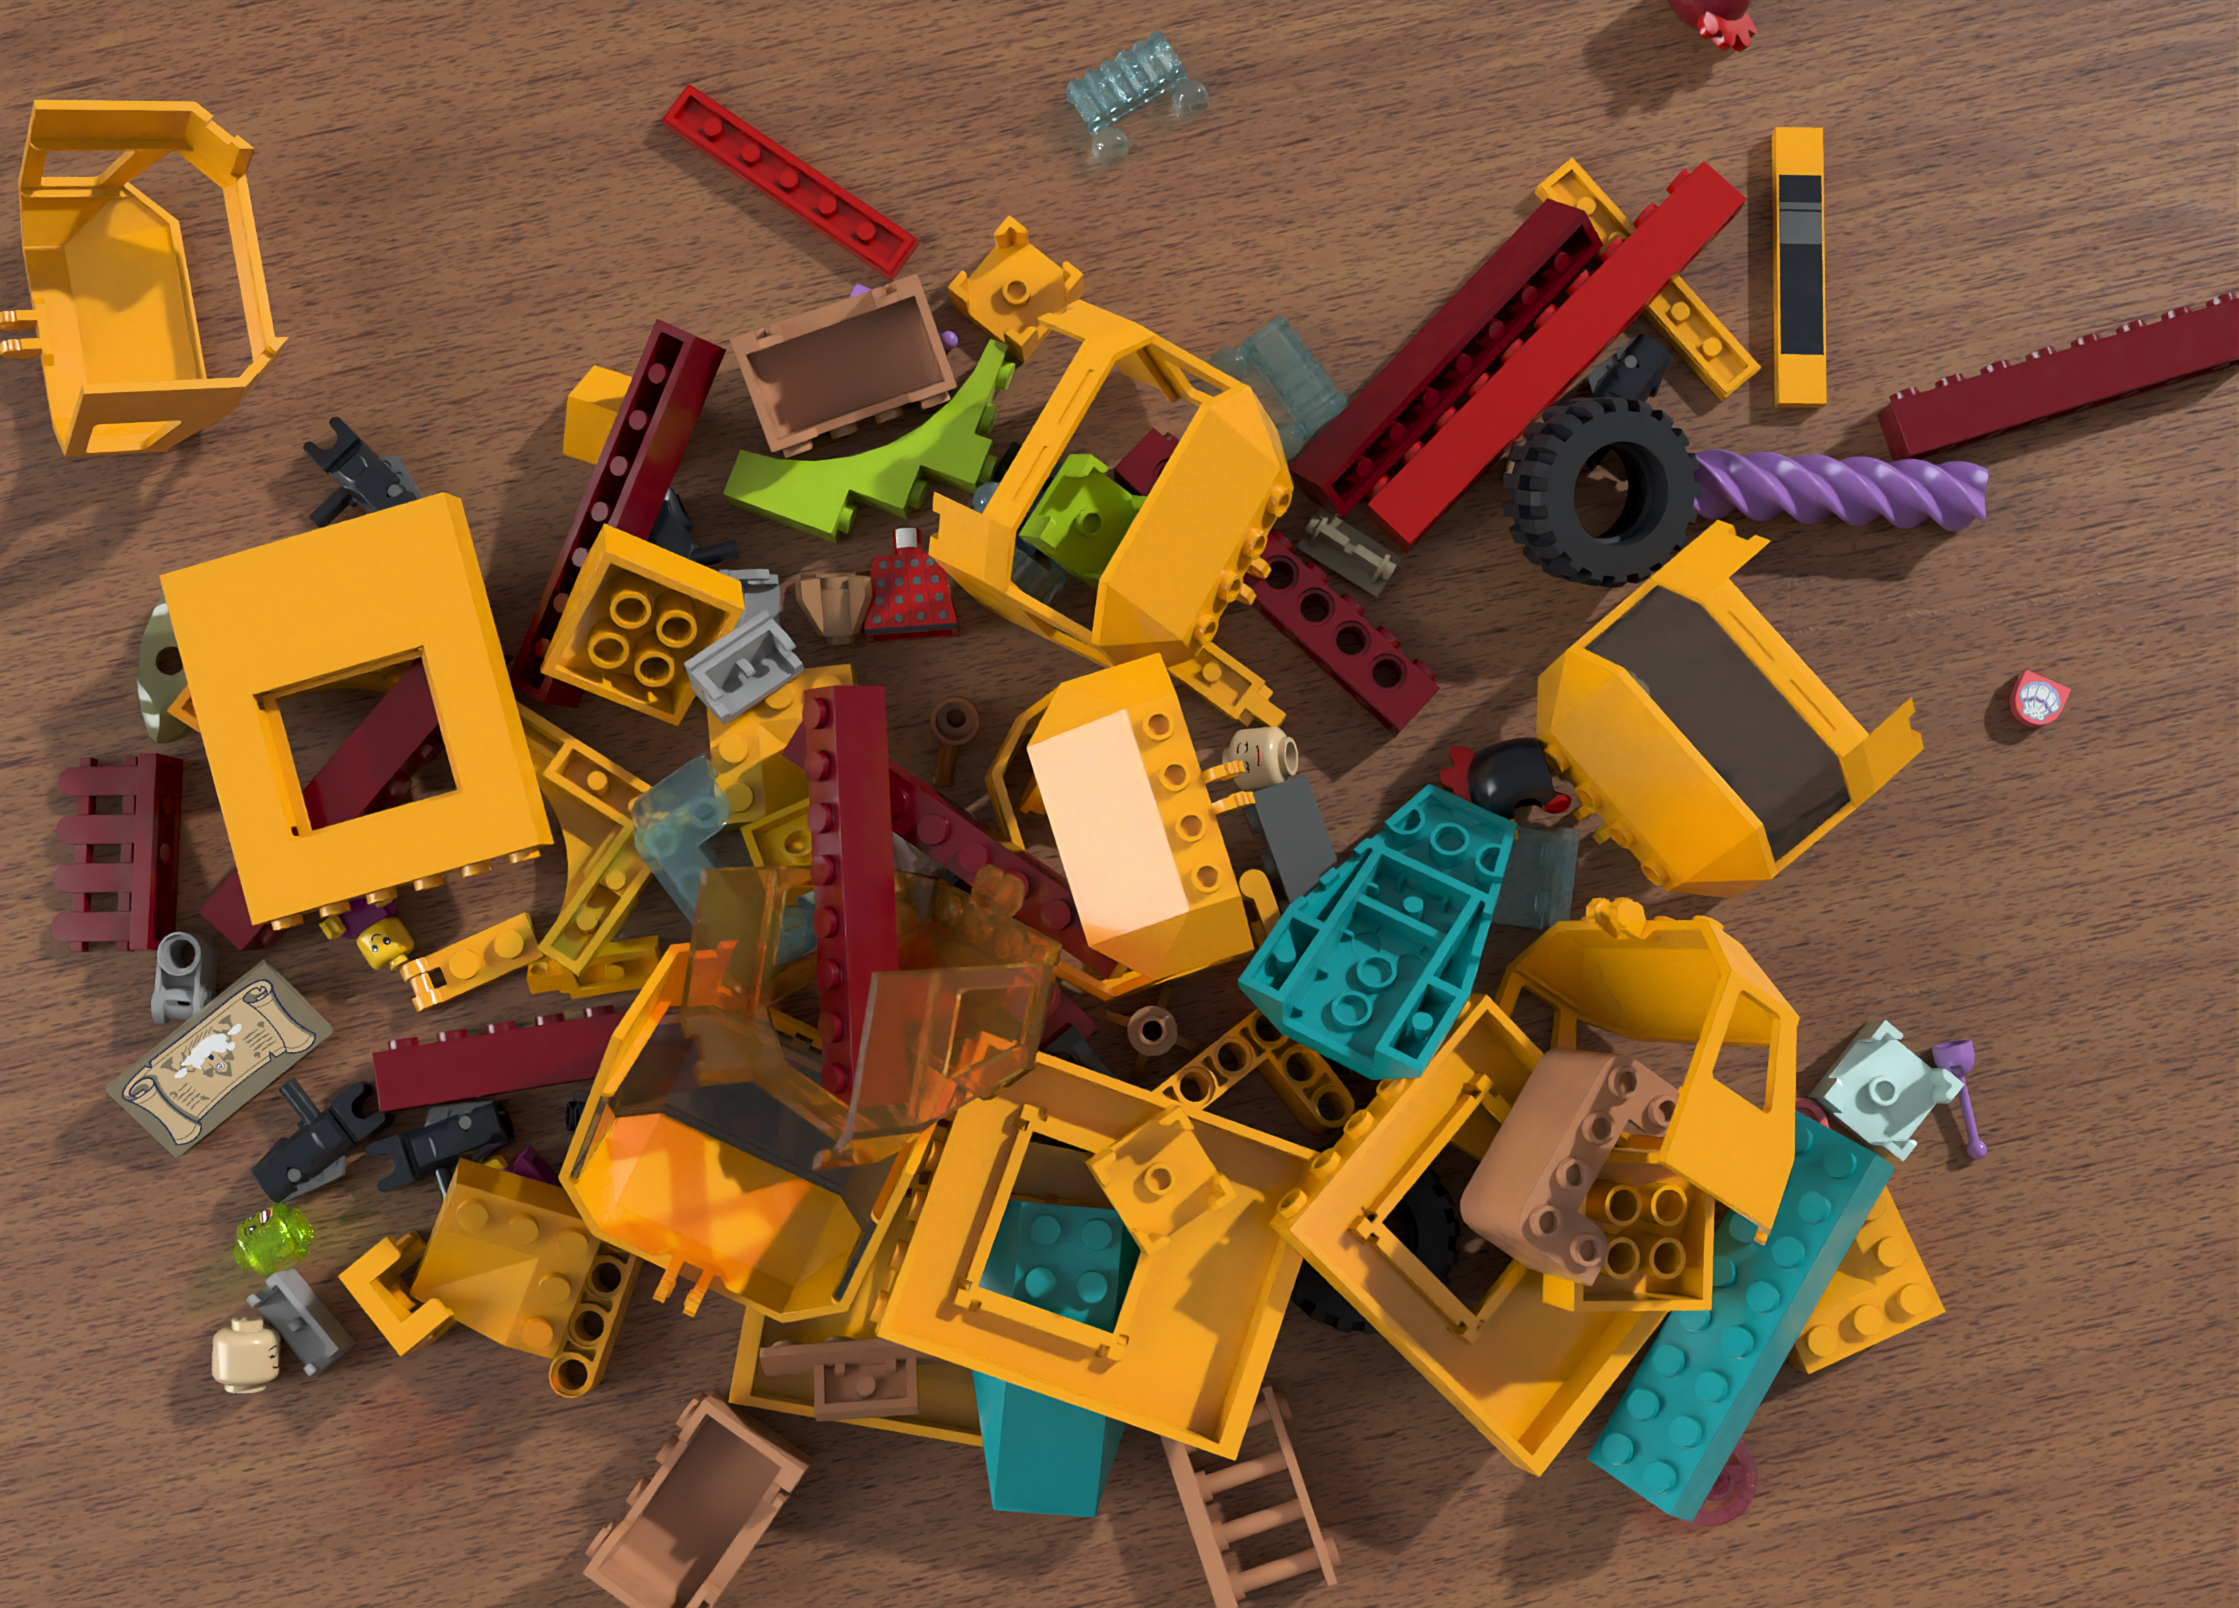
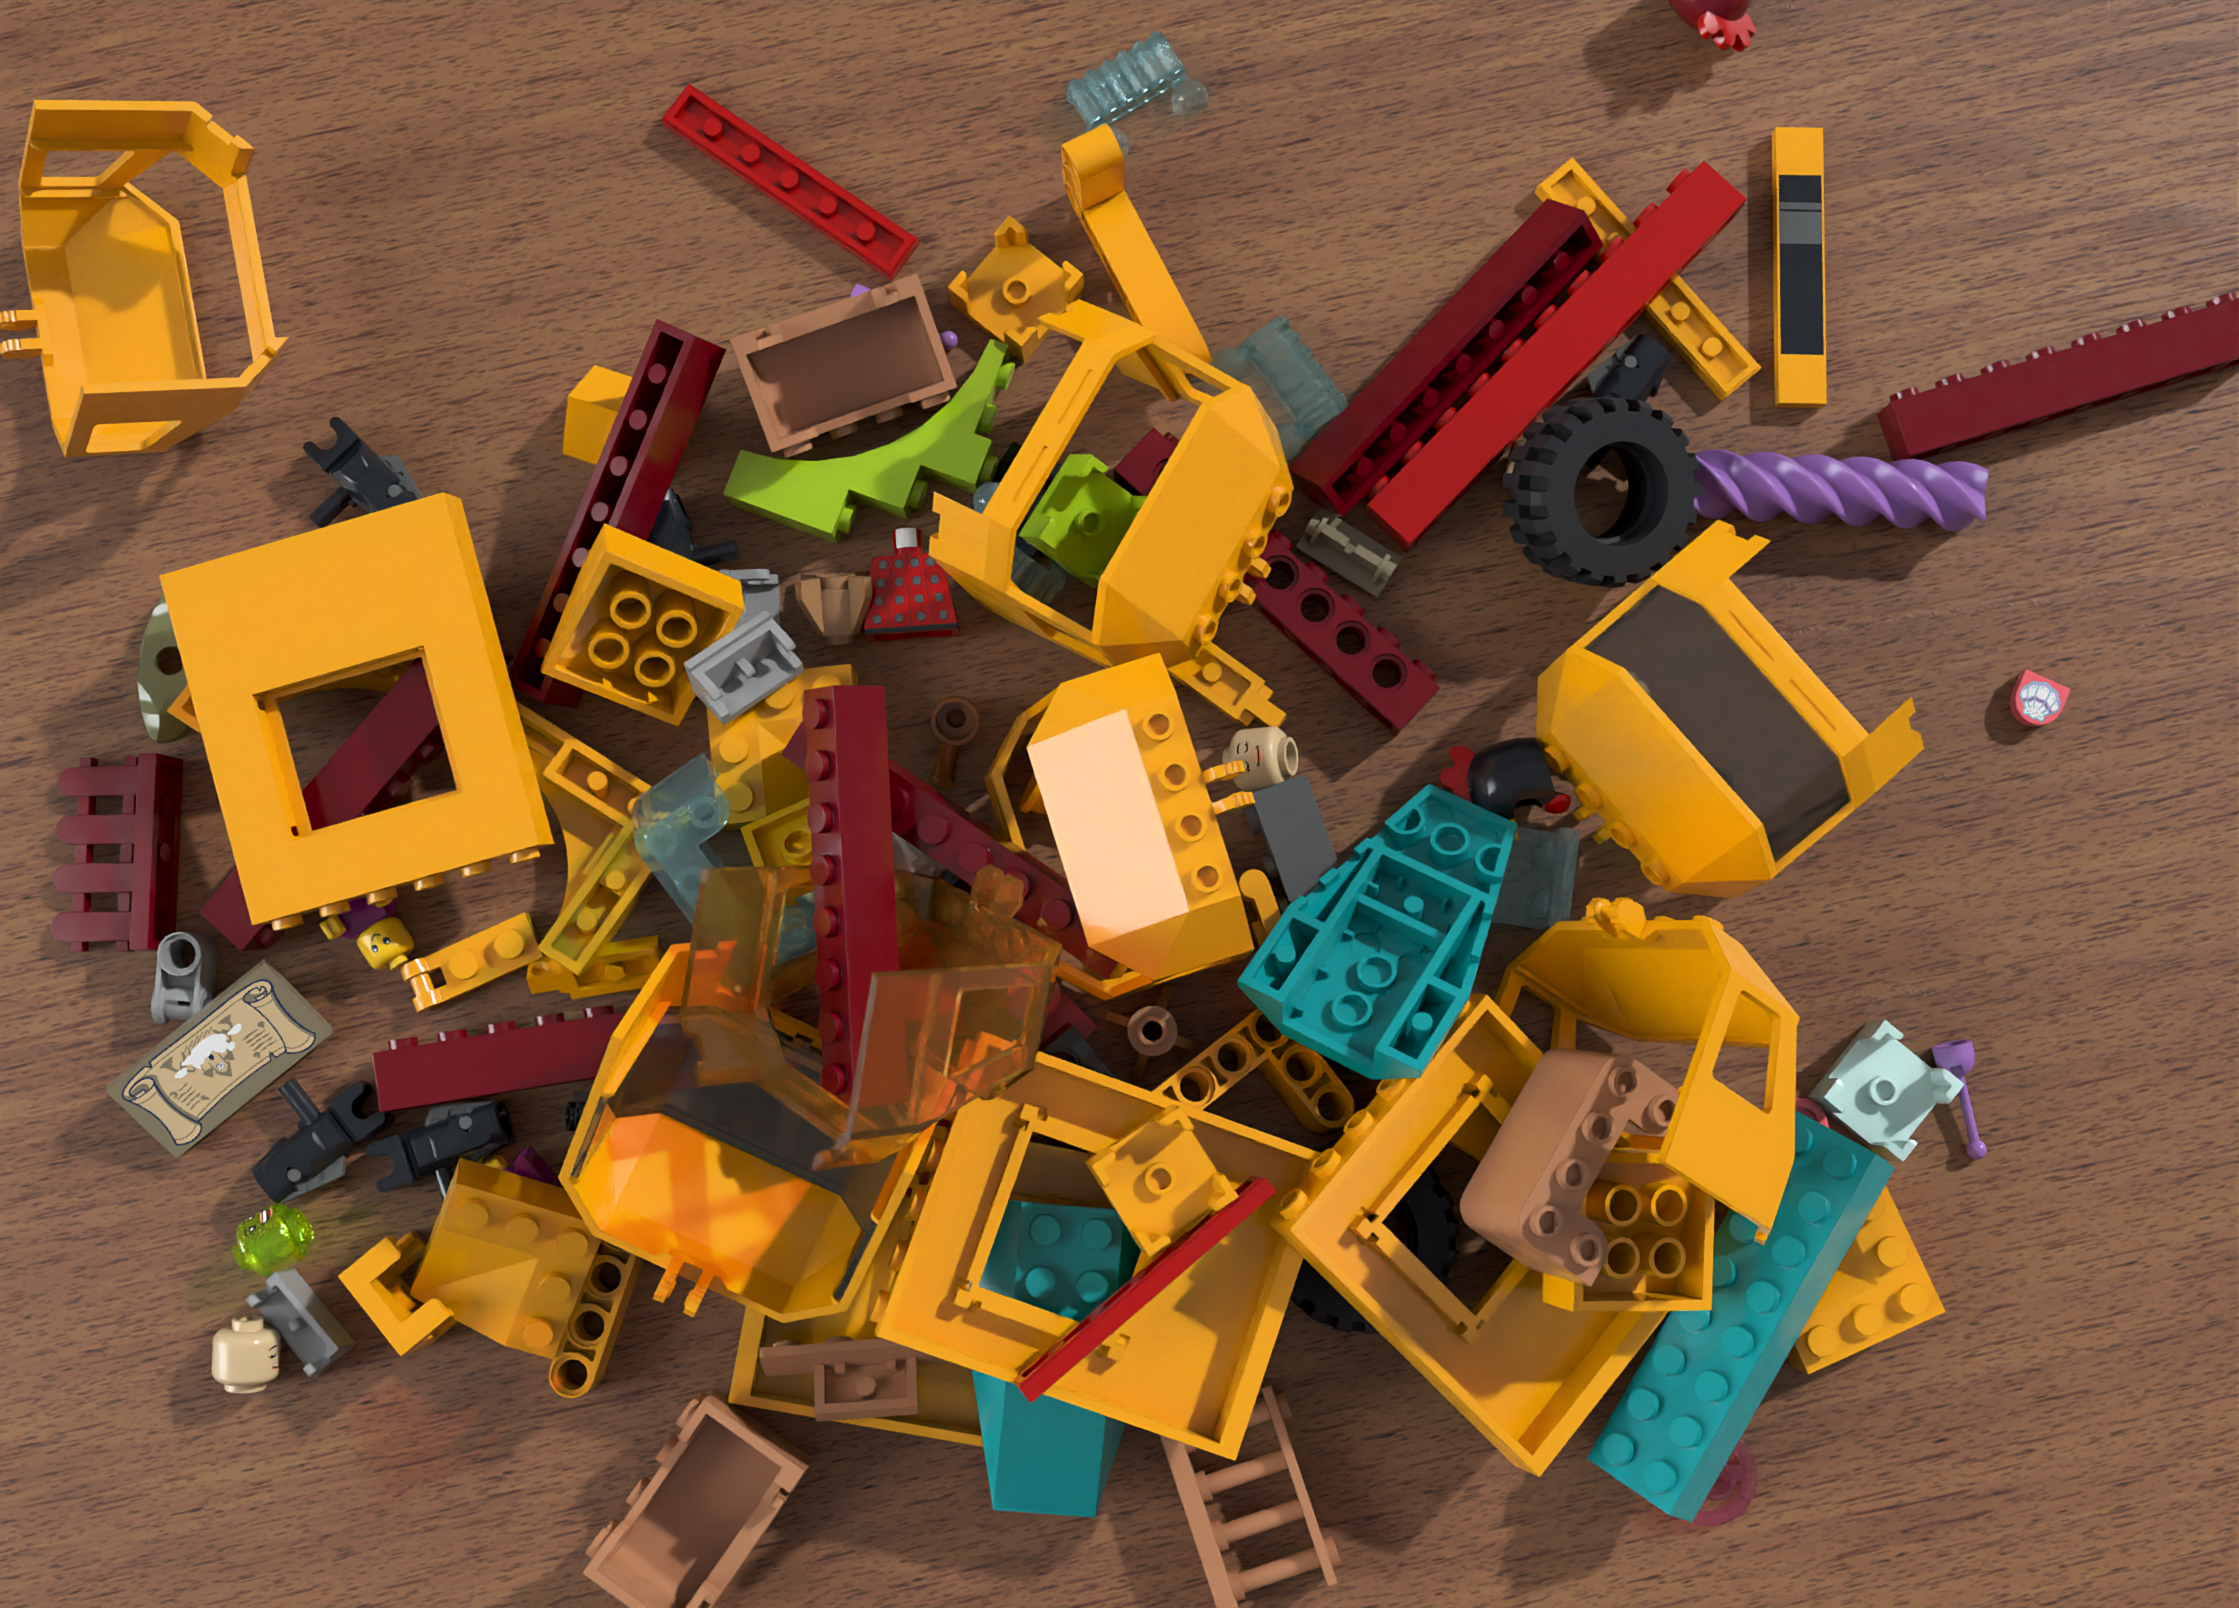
none -> red tile [1013,1176,1277,1403]
none -> light orange beam [1061,123,1212,375]

